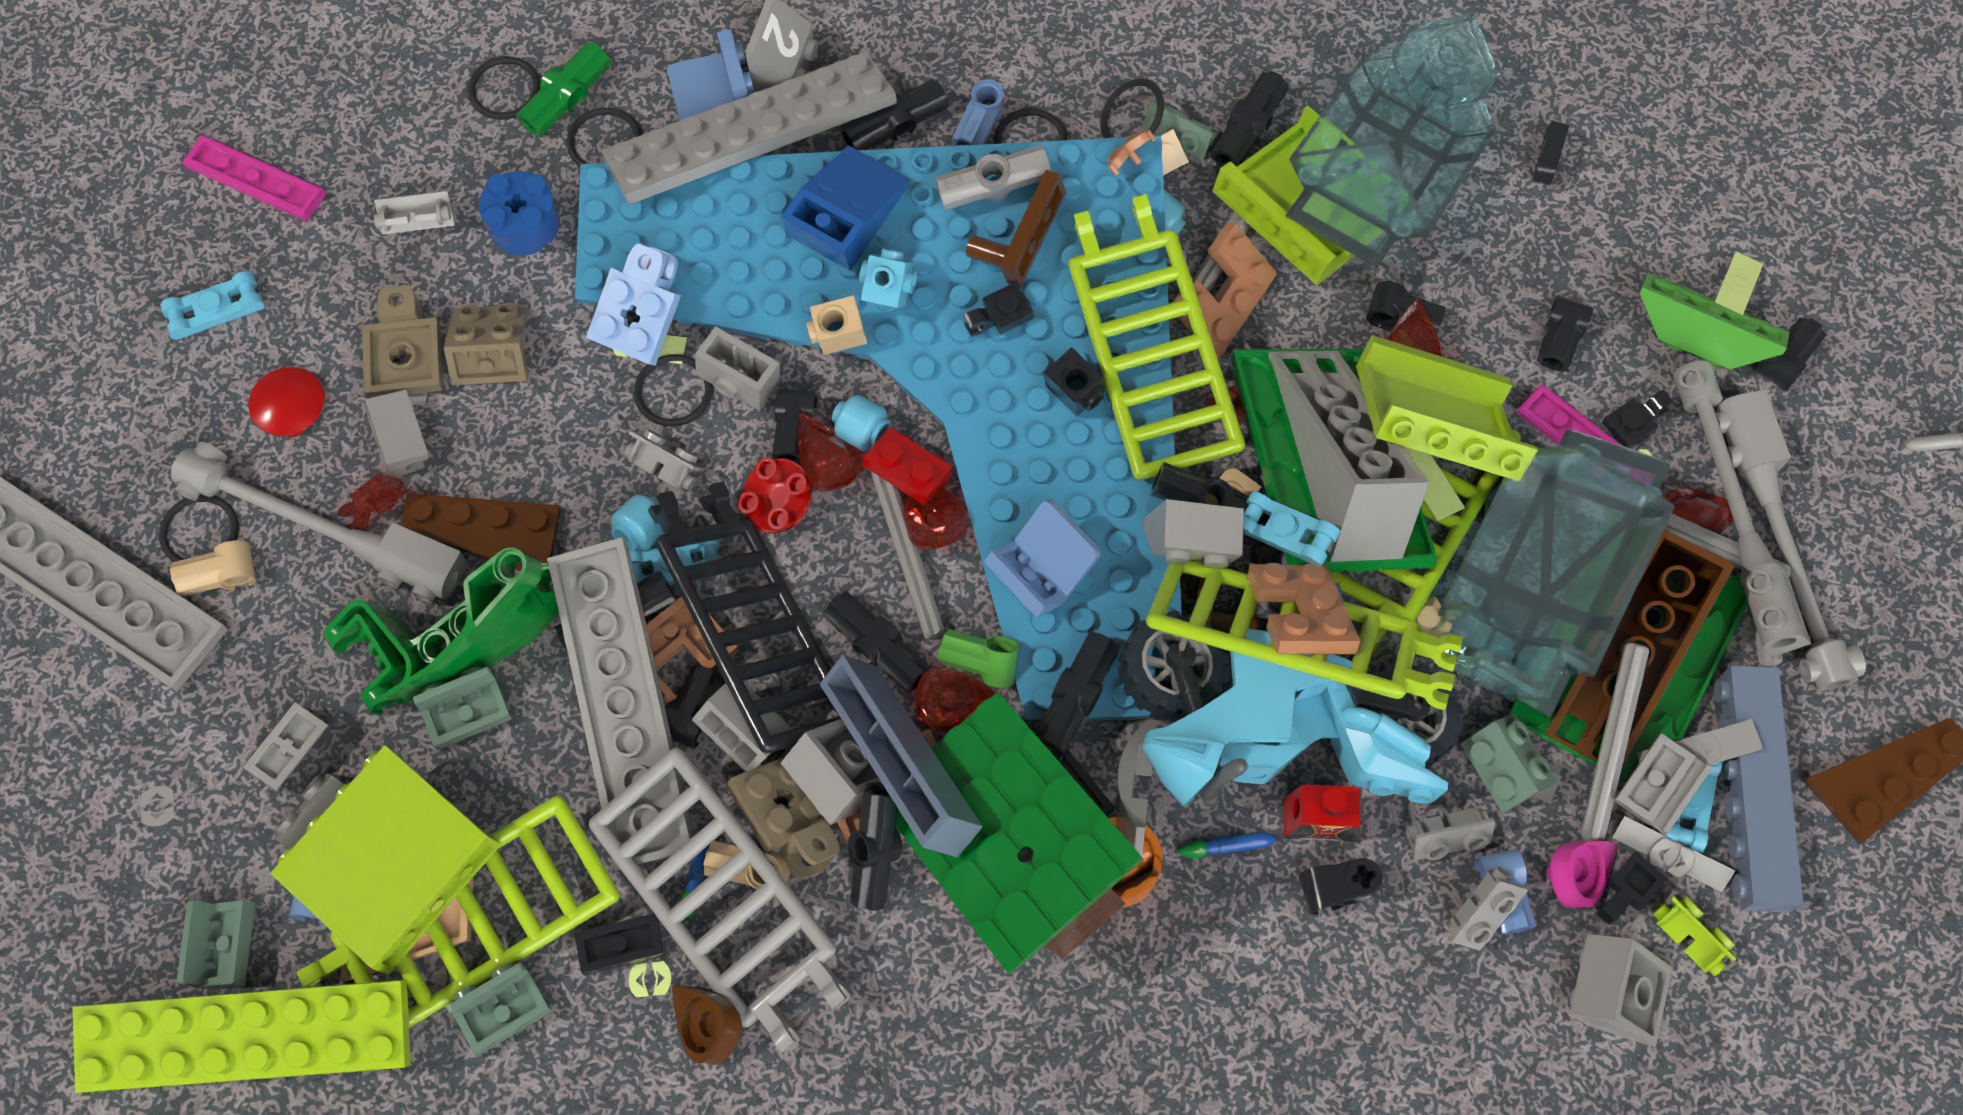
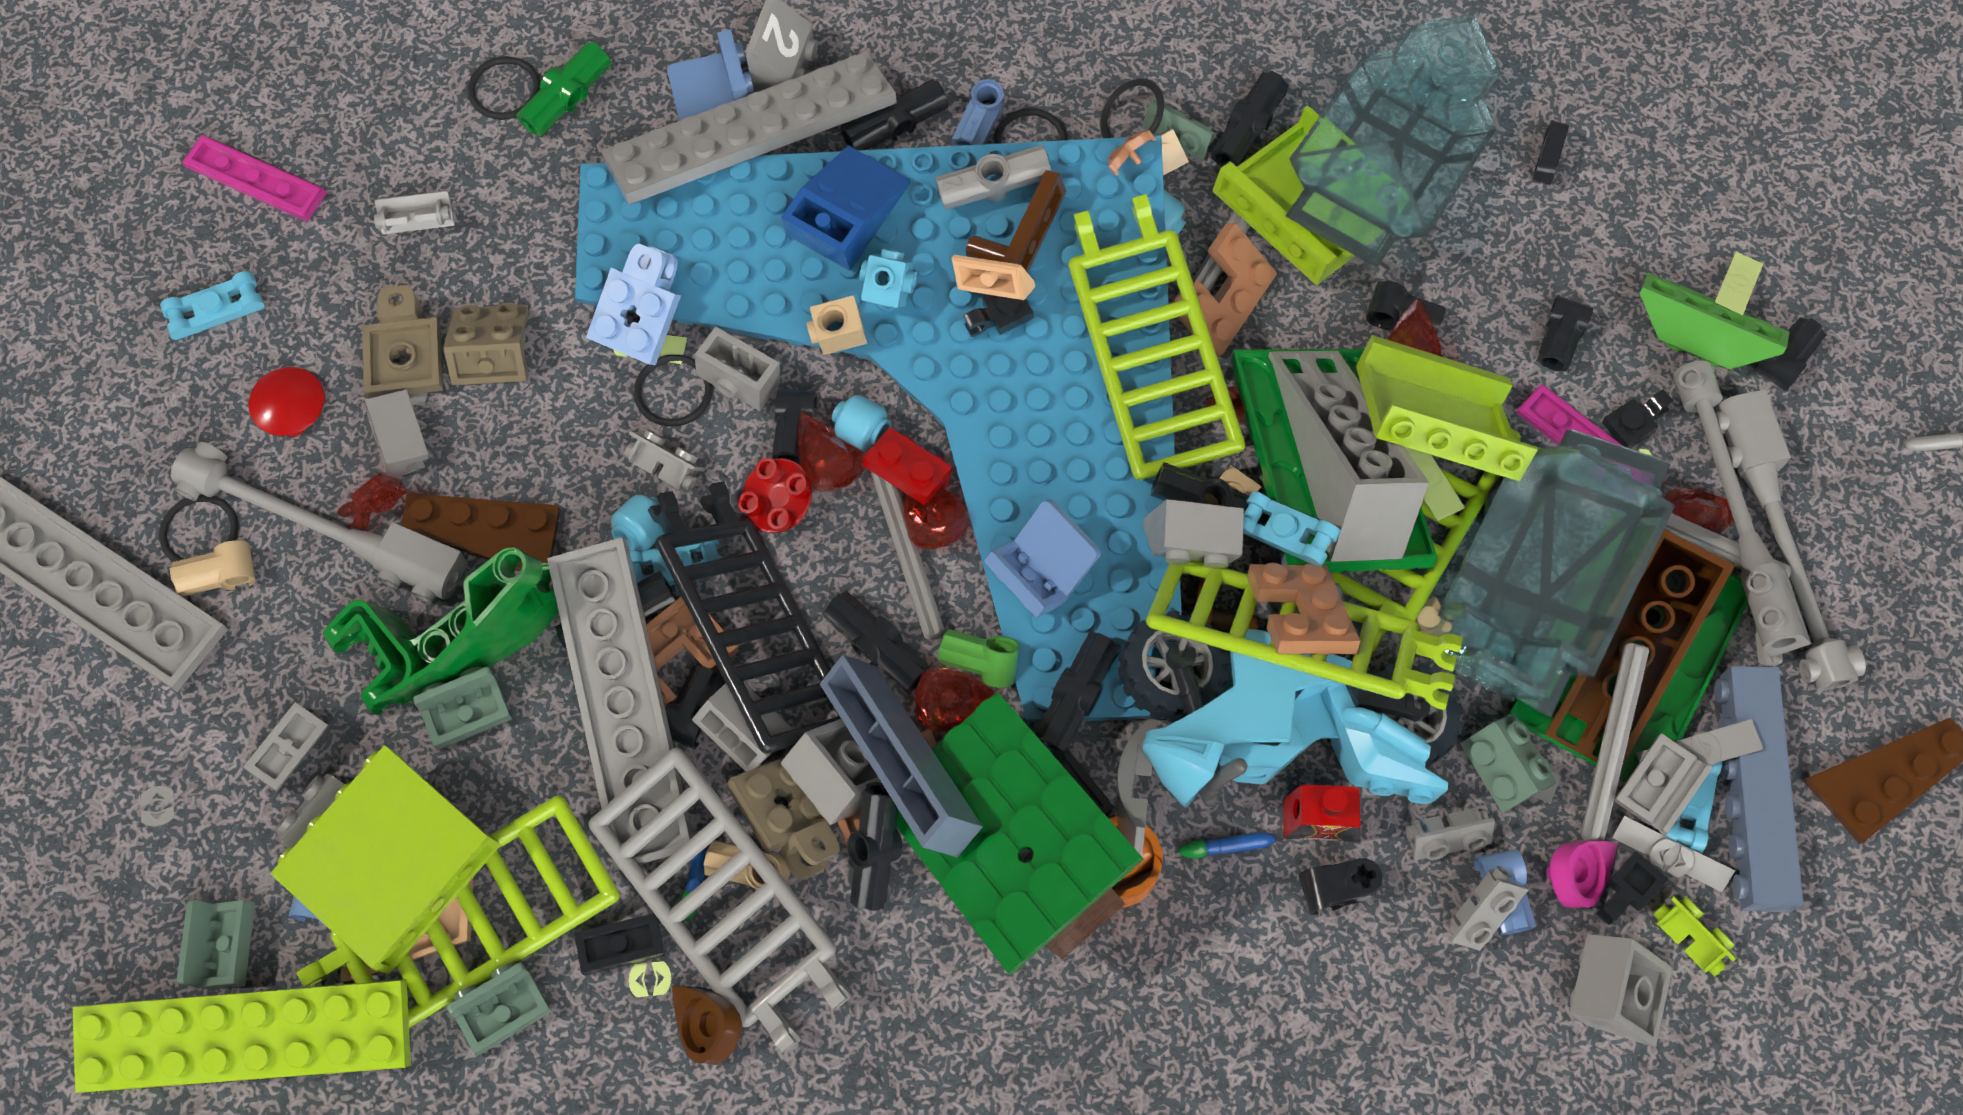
blue brick [479,171,560,256] -> none
black tyre [566,107,642,167] -> none
black brick [1044,347,1105,417] -> none
none -> light nougat slope [952,255,1035,300]

